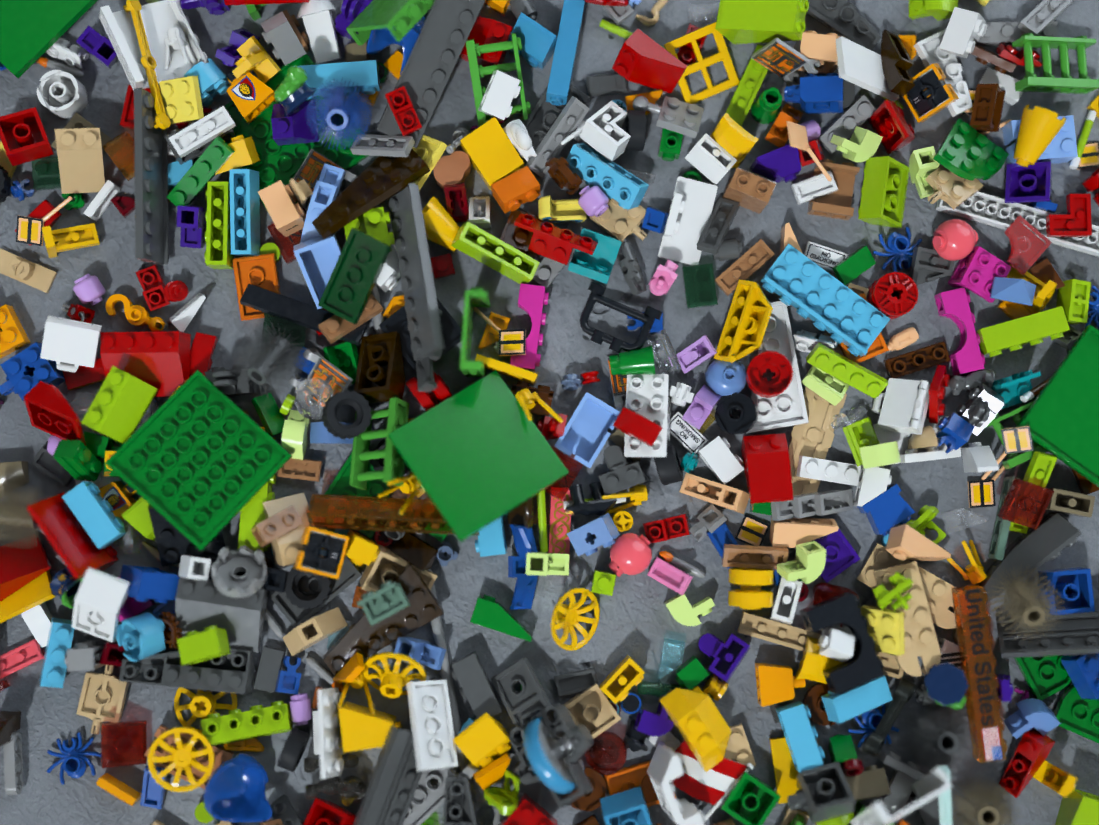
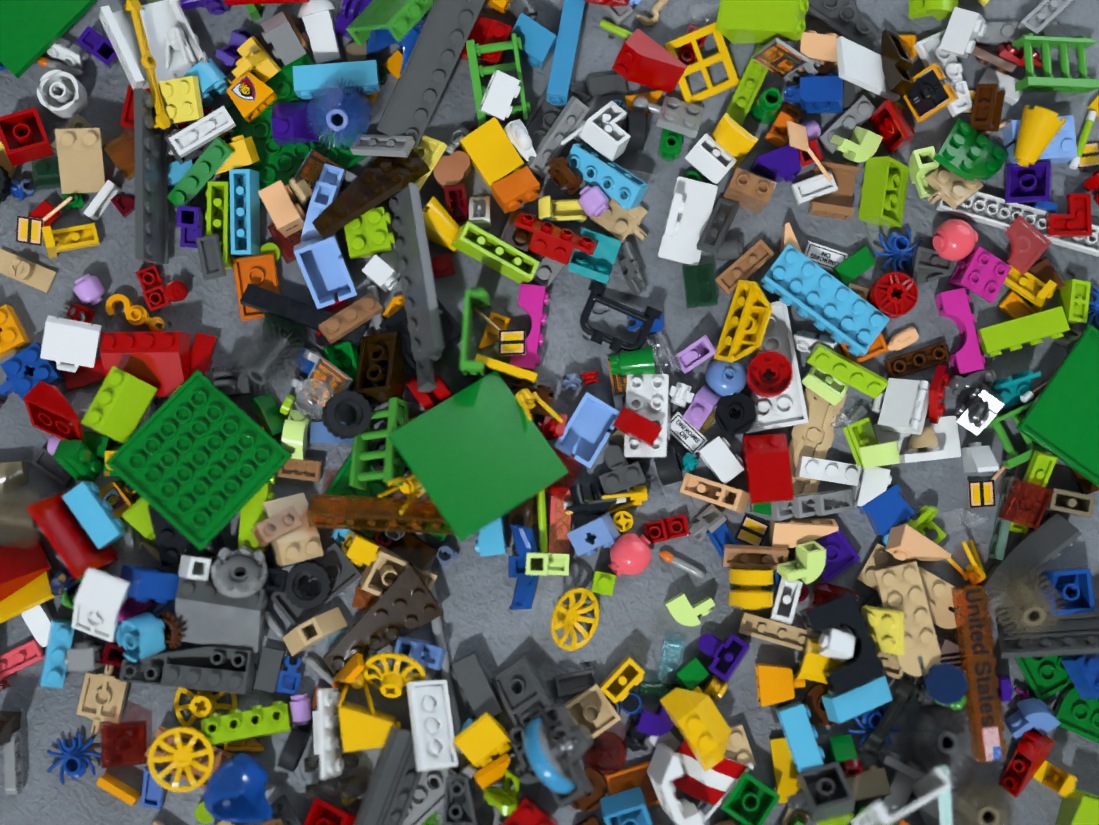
white slope [169,293,206,332] -> none
lime brick [177,625,231,665] -> none
piece [274,66,316,117] -> none
piece [294,526,350,579] -> none
dark green plate [318,228,391,324] -> none
sand green bracket [357,580,411,626] -> none
red slope [385,86,422,137] -> none
green slope [470,594,532,642] -> none
blue plate [642,207,669,233] -> none
bright pink tile [647,557,693,596] -> none
bright pink hips [648,260,678,296] -> none
lime hips [873,572,913,611] -> none
blue brick [936,413,975,454] -> none
piece [981,425,1034,480] -> none
medium blue slope [990,277,1036,306] -> none
none -> dark grey tile [196,234,226,280]

